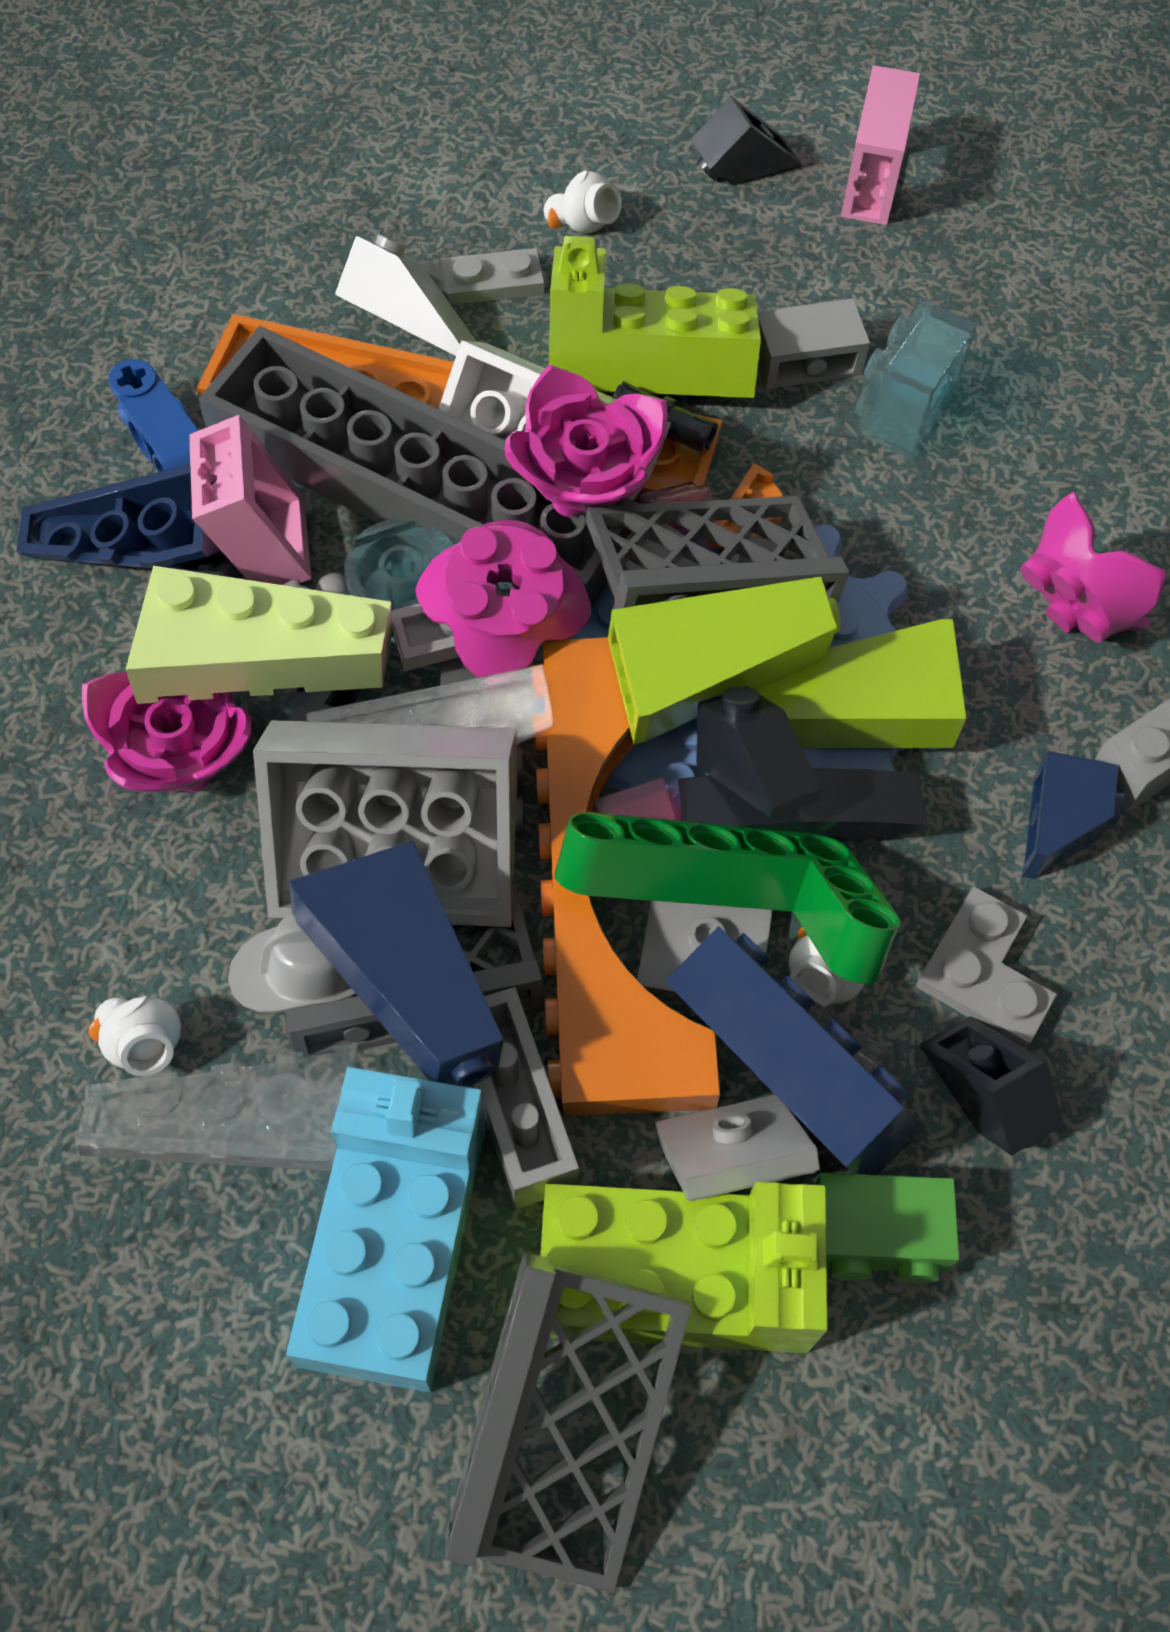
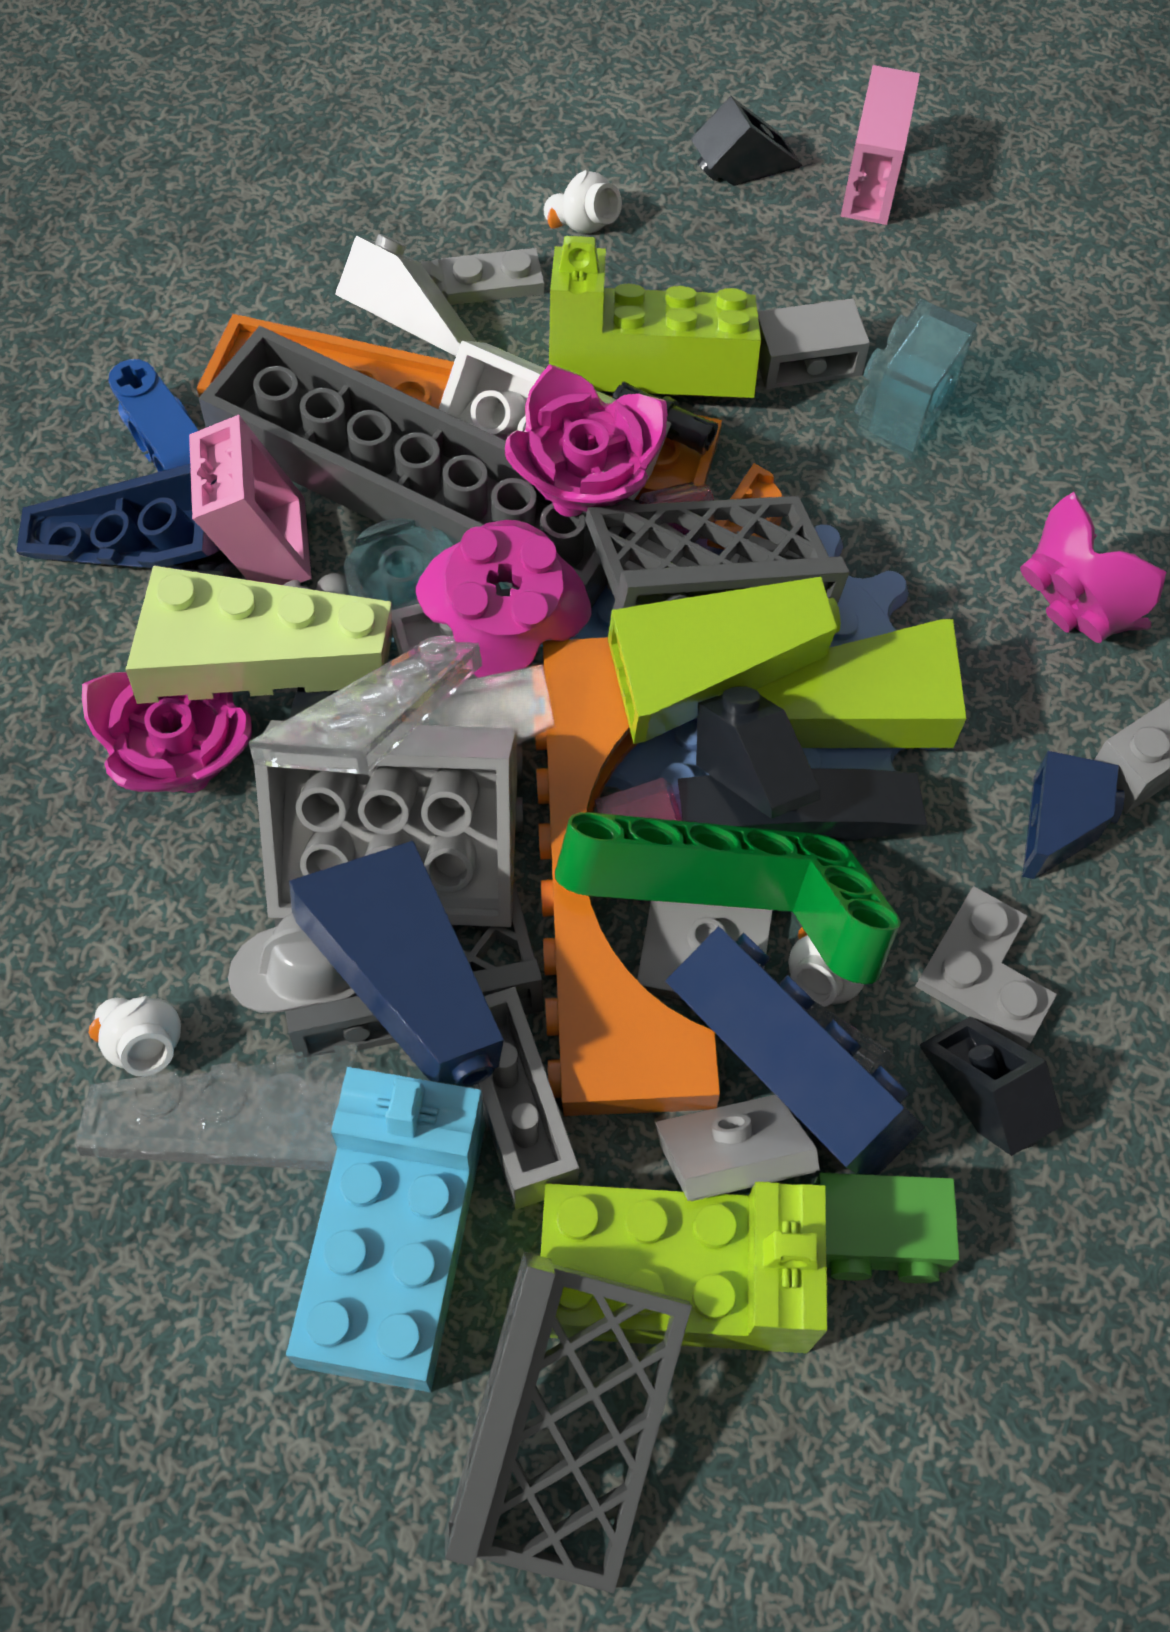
none -> clear wing [249,635,482,775]

